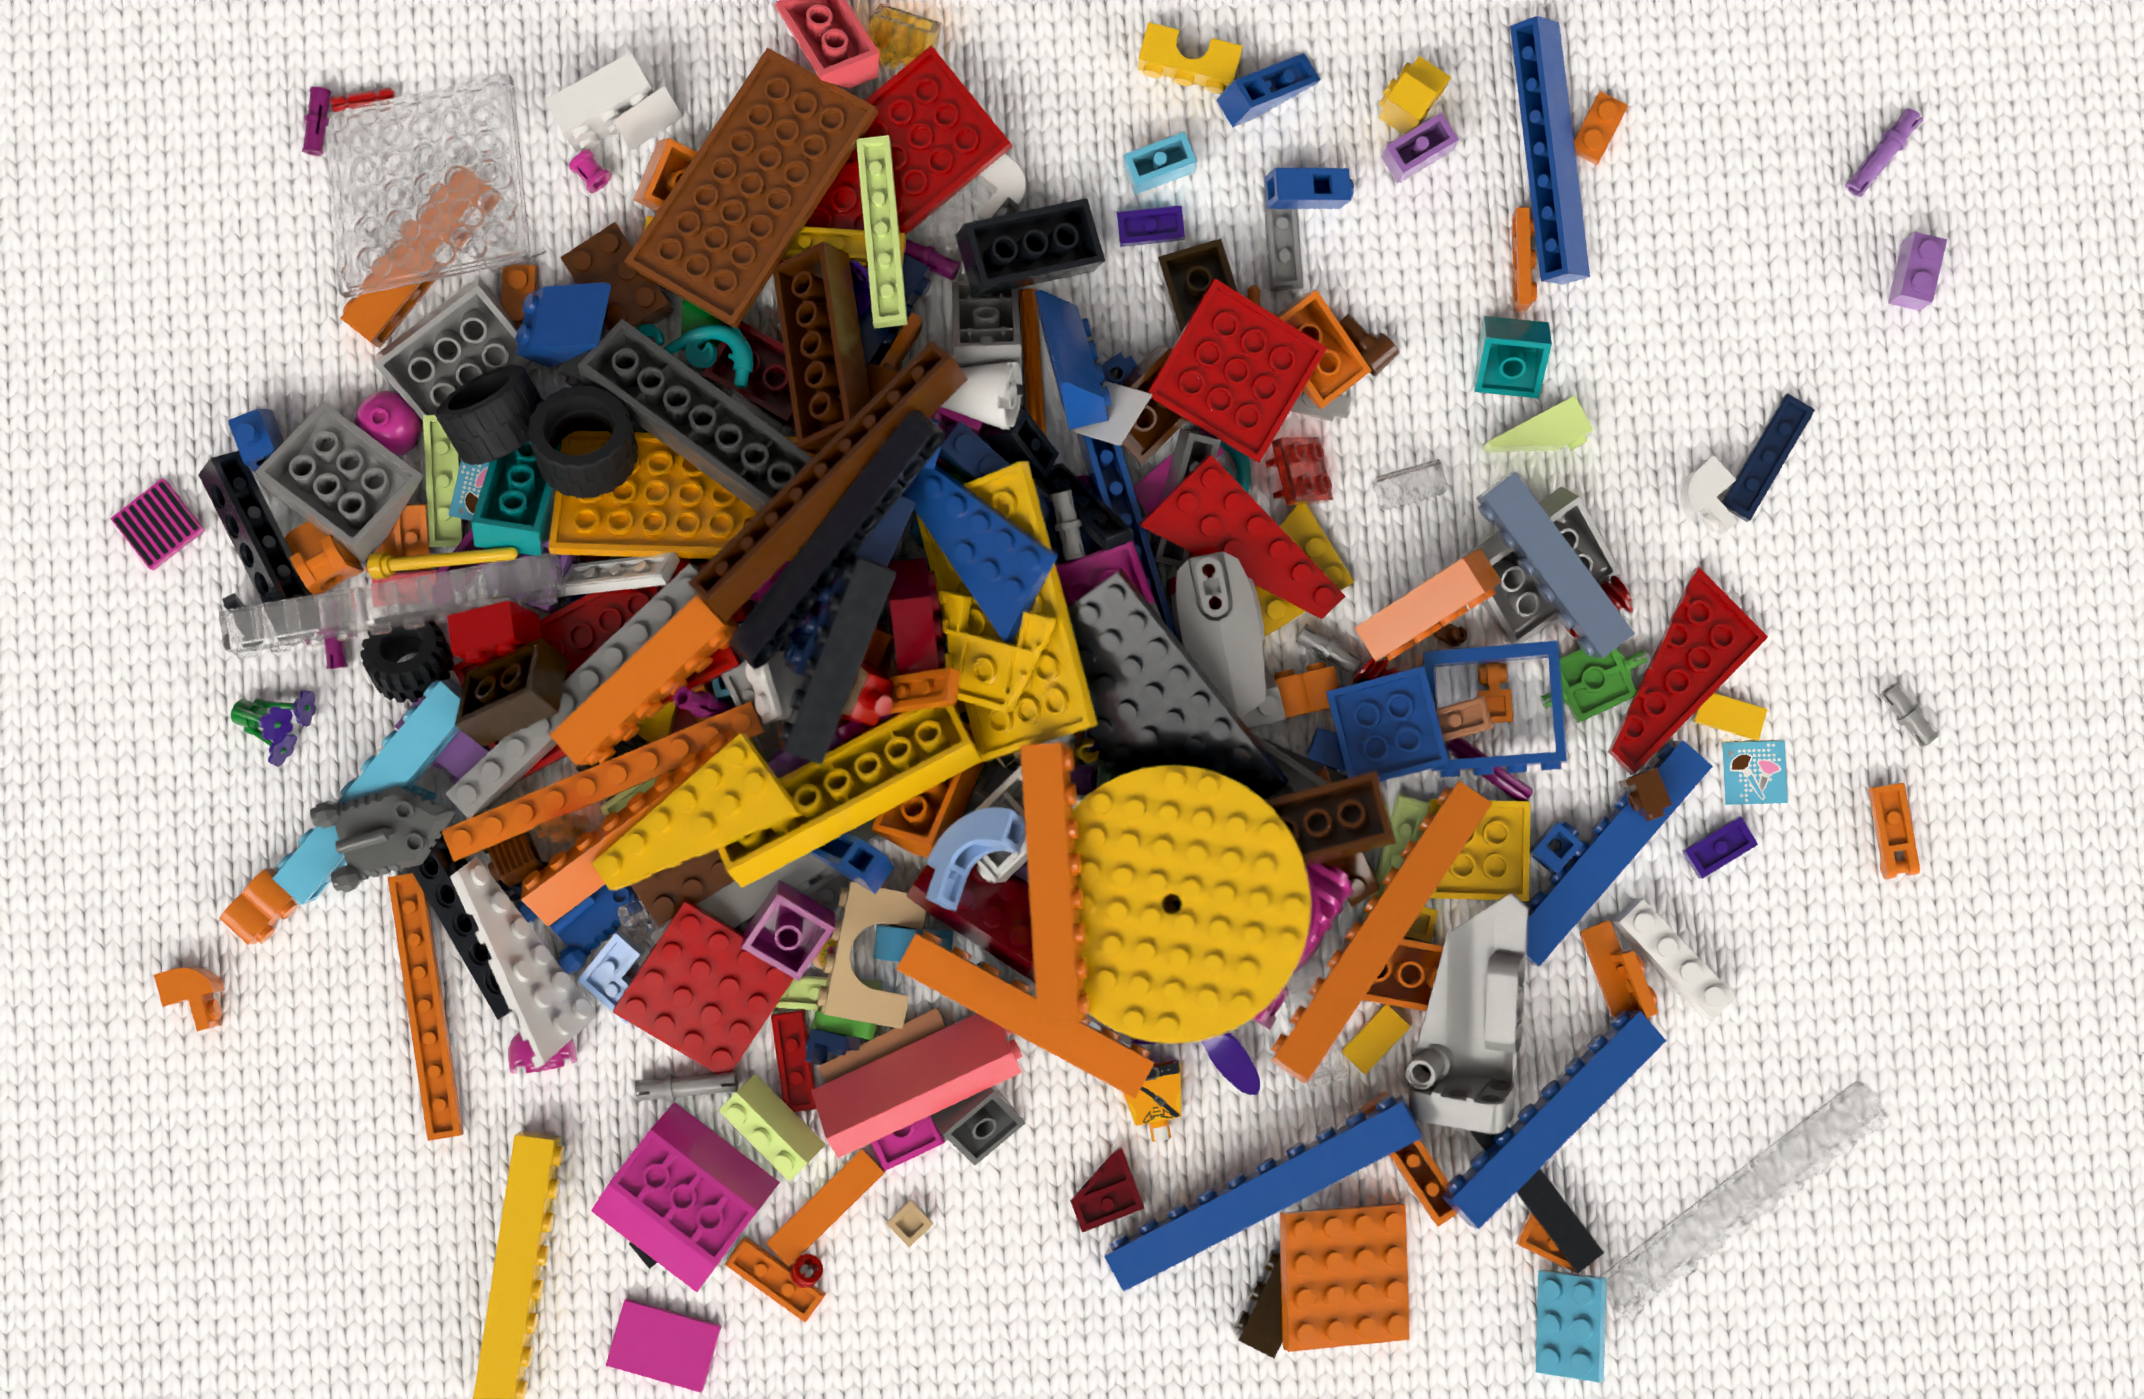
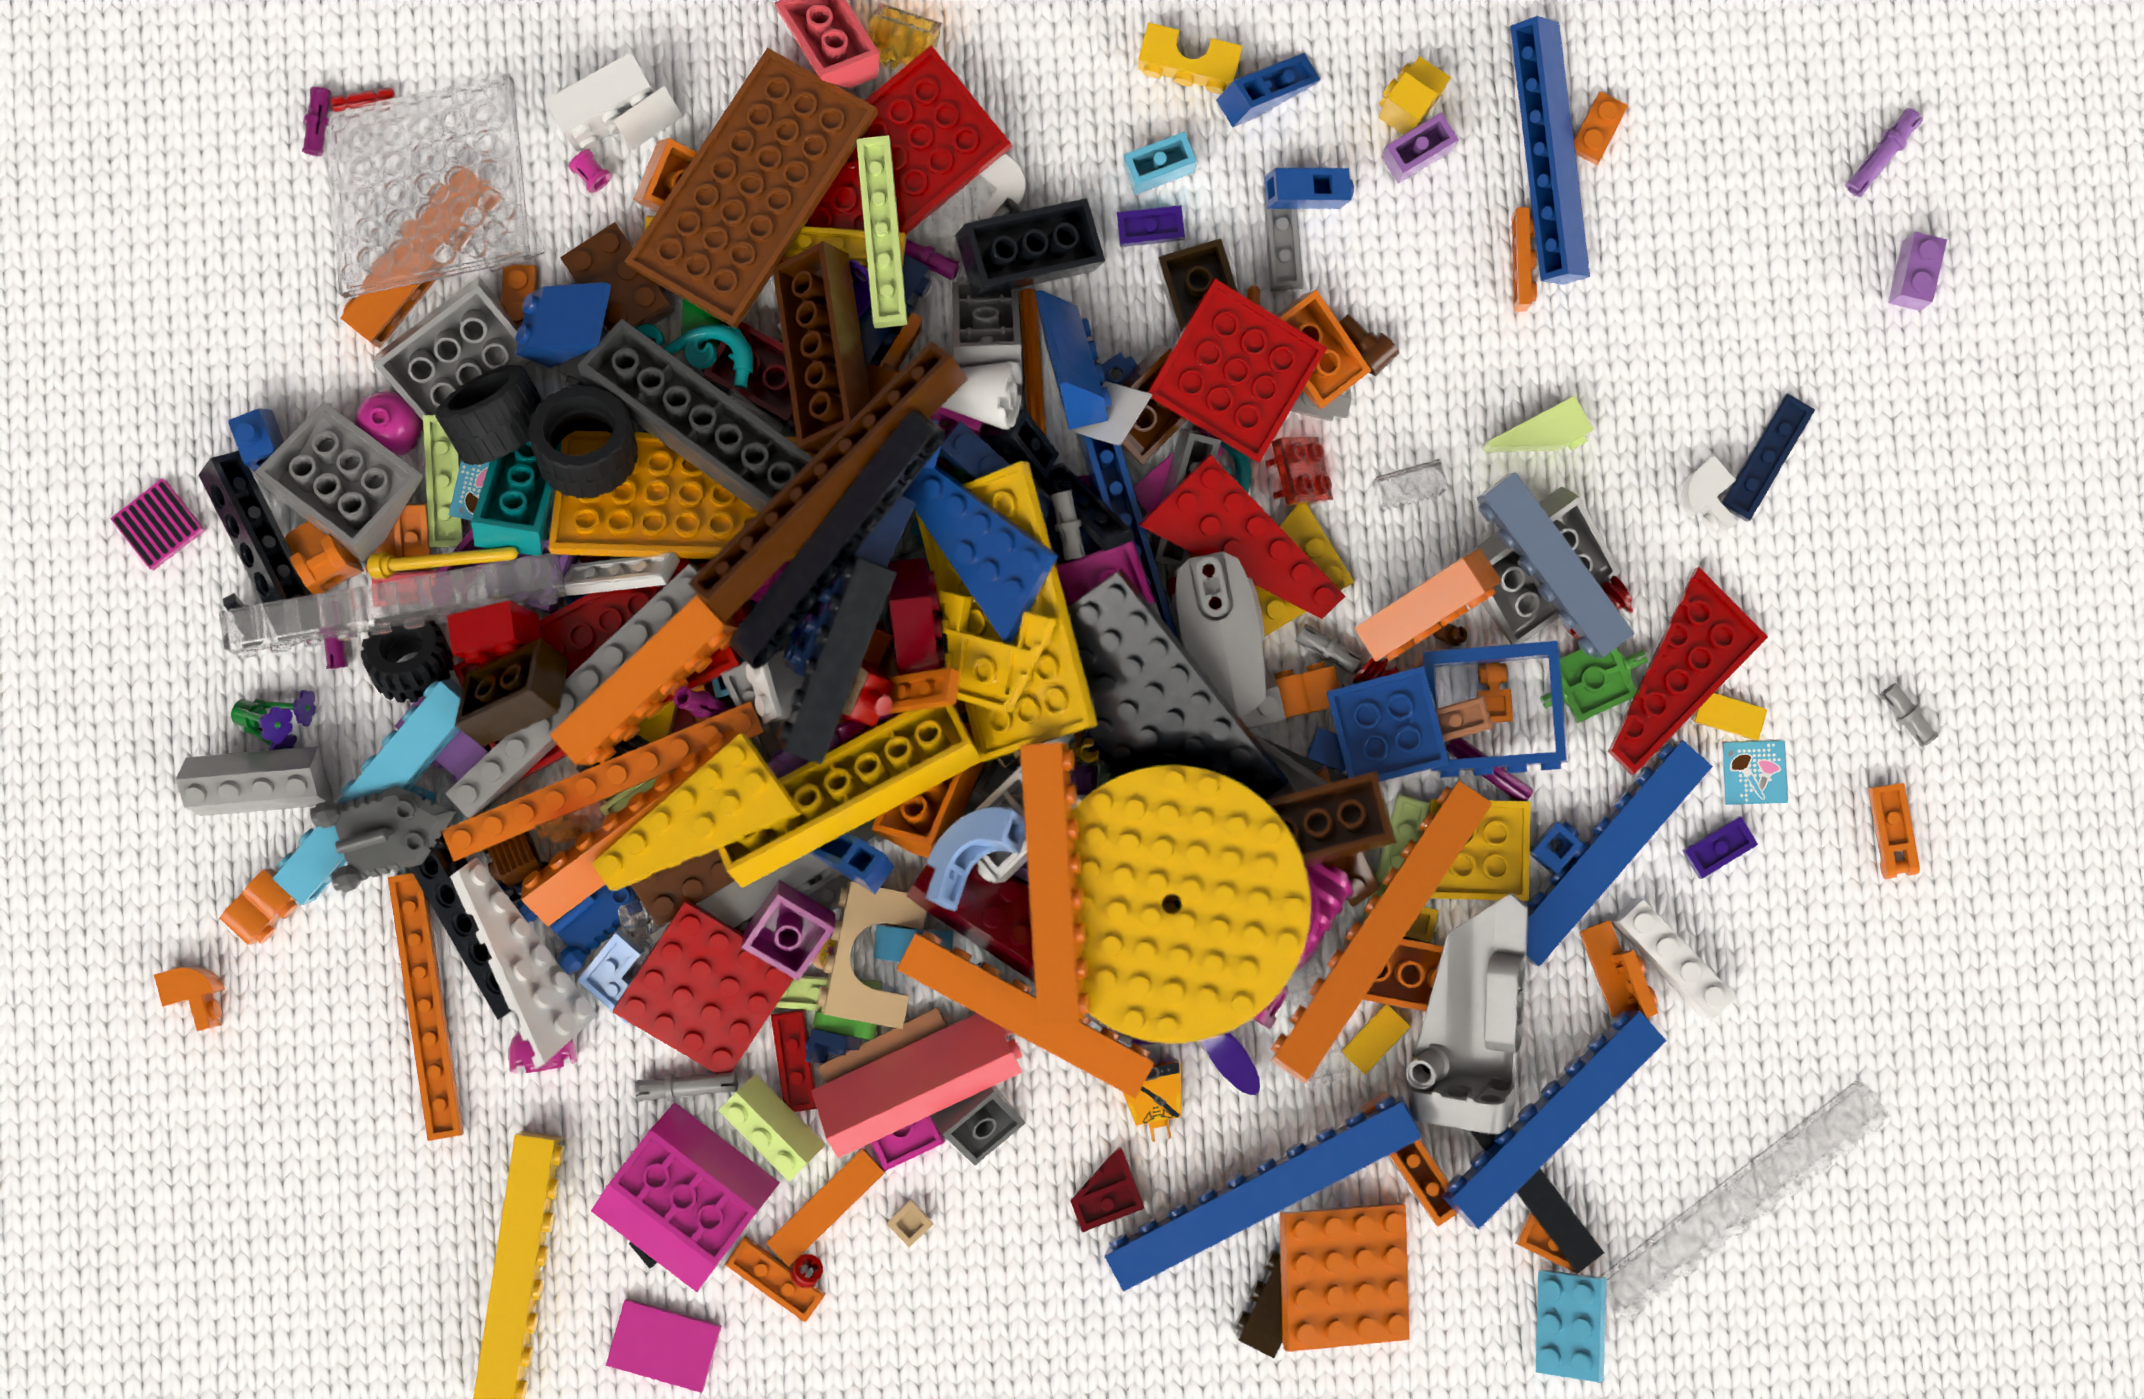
teal slope [1474,316,1552,399] -> none
reddish brown brick [1618,768,1672,822] -> none
none -> light grey slope [175,746,334,816]

